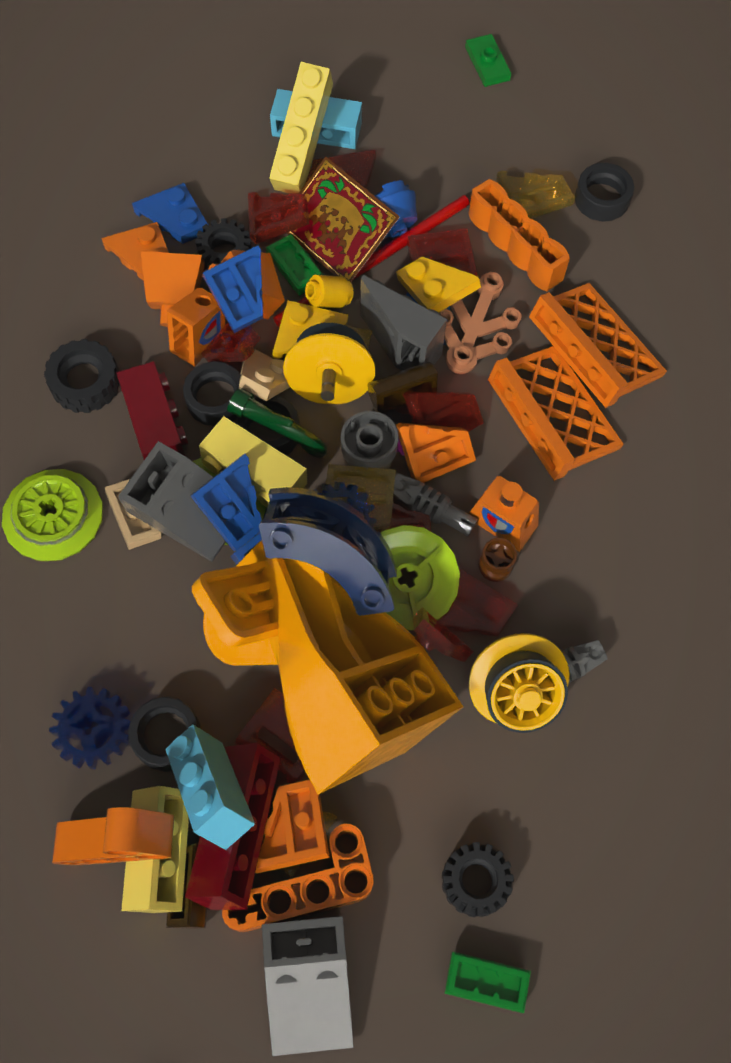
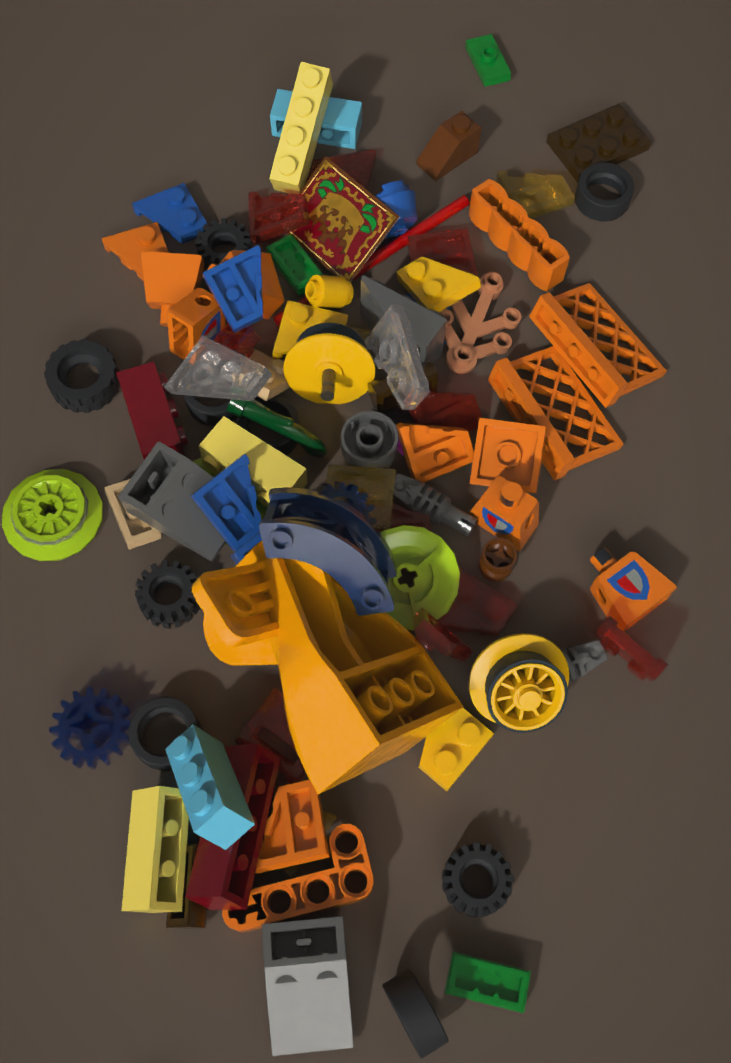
orange beam [52,807,174,865] -> none
none -> black tyre [135,560,199,629]
none -> clear wing [164,335,272,401]
none -> clear wing [364,304,430,410]
none -> black tyre [382,968,449,1059]
none -> reddish brown slope [416,111,482,182]
none -> yellow wing [419,708,494,792]
none -> orange plate [469,418,547,494]
none -> dark brown plate [546,103,651,182]
none -> orange torso [589,547,677,636]
none -> clear red plate [596,616,668,682]

